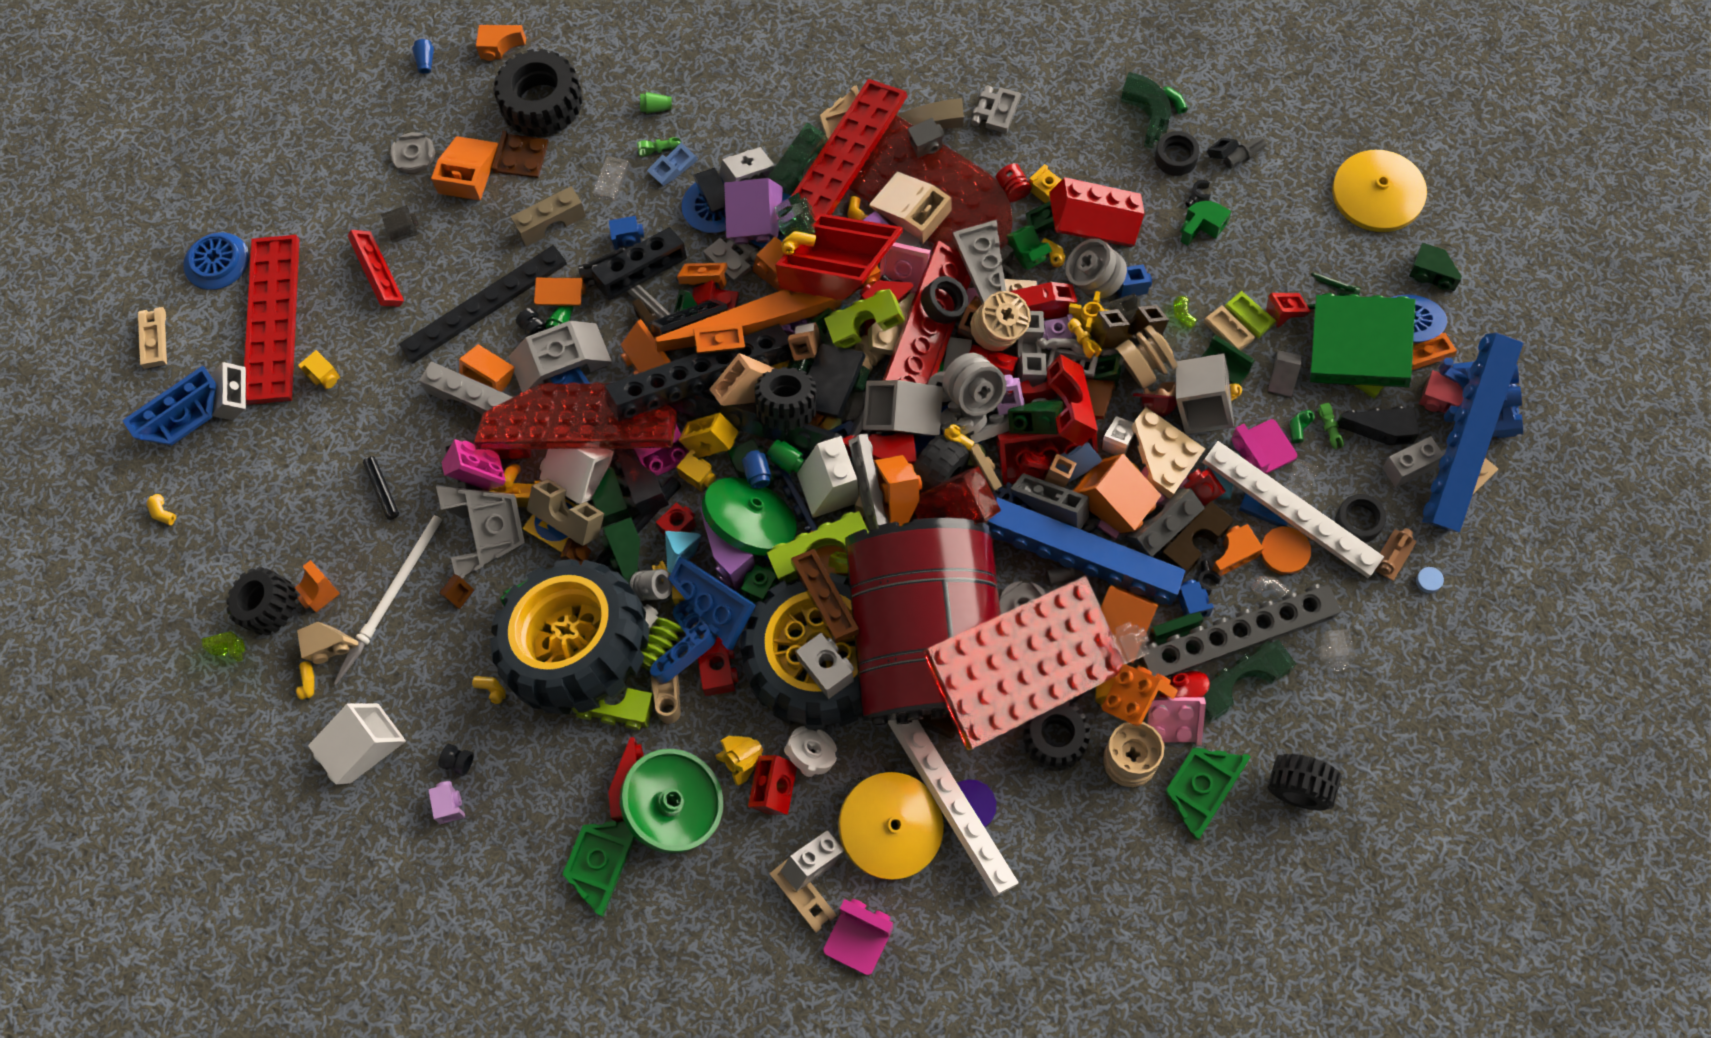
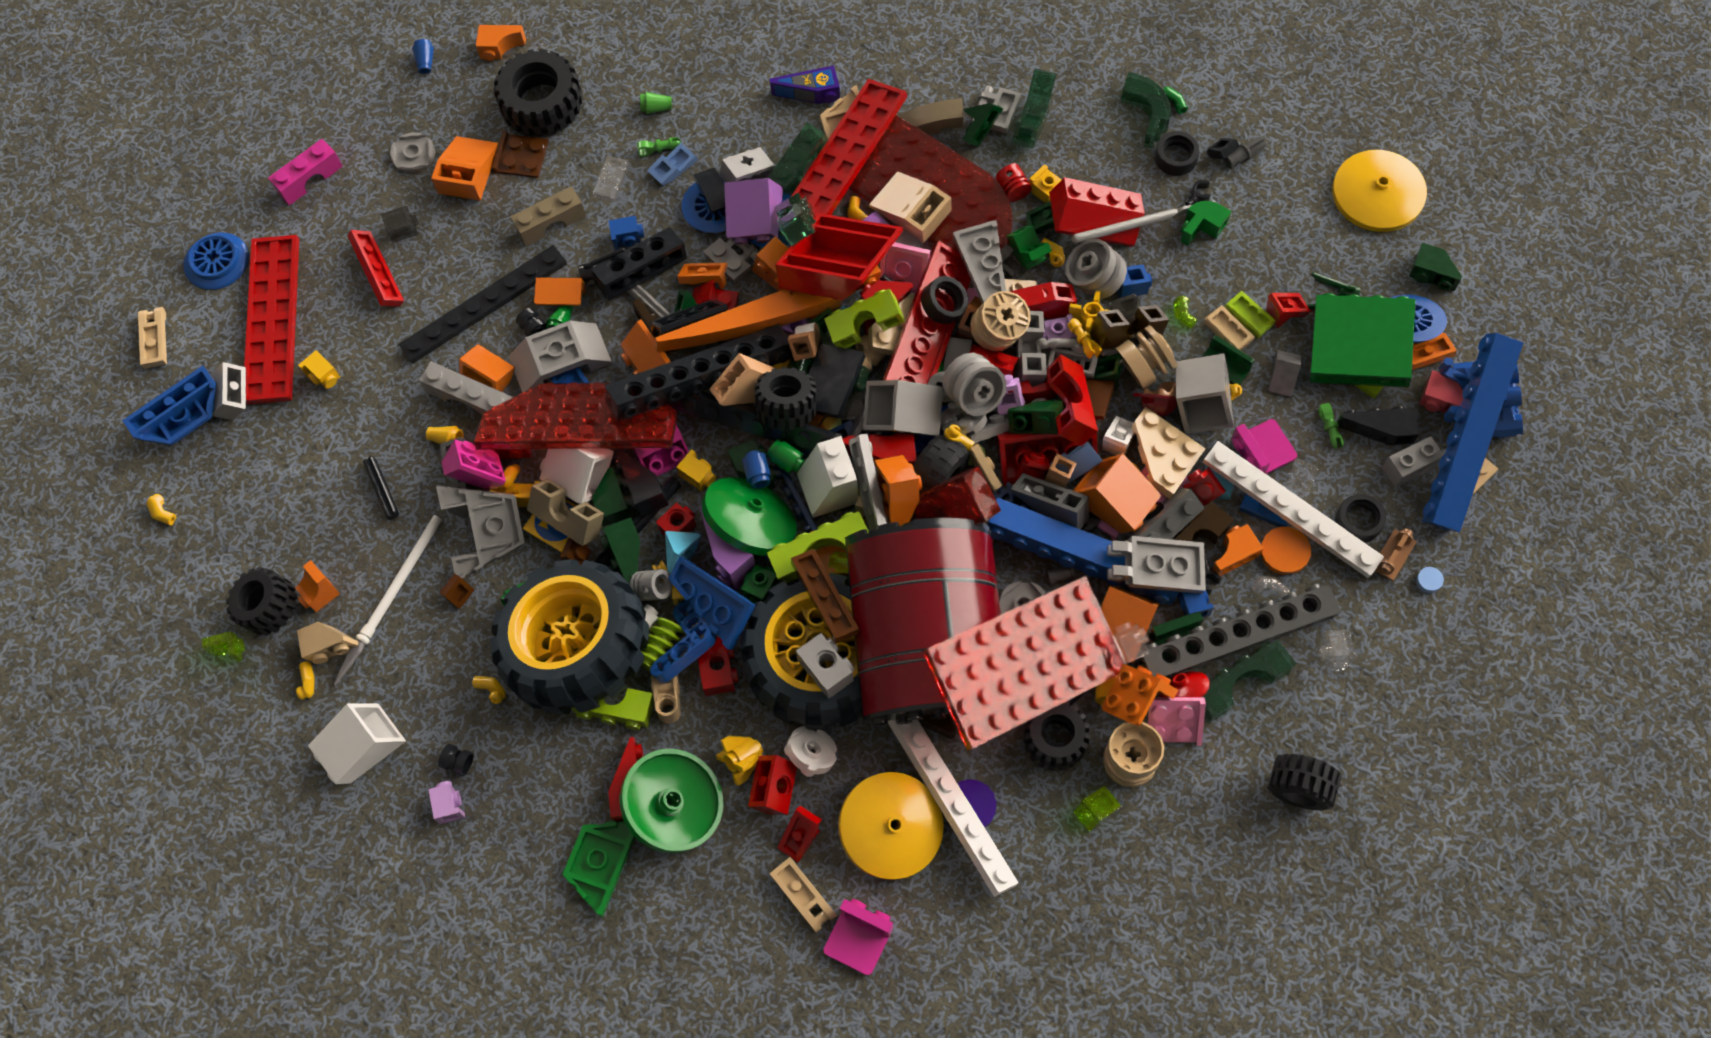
yellow brick [678,413,739,458] -> none
orange plate [693,323,745,354] -> none
light grey brick [780,830,844,891] -> none
yellow arm [781,231,816,255] -> none
dark grey brick [908,118,944,158] -> none
green wing [1165,747,1251,841] -> none
green arm [1290,410,1315,443] -> none
none -> dark pink arch [268,139,343,206]
none -> yellow cone [426,426,464,444]
none -> slope [769,65,840,104]
none -> red slope [777,805,822,863]
none -> dark green slope [962,103,1003,147]
none -> clear green arch [1012,68,1057,149]
none -> light grey piece [1071,201,1215,243]
none -> clear neon green bracket [1074,786,1121,831]
none -> light grey tile [1107,536,1206,594]

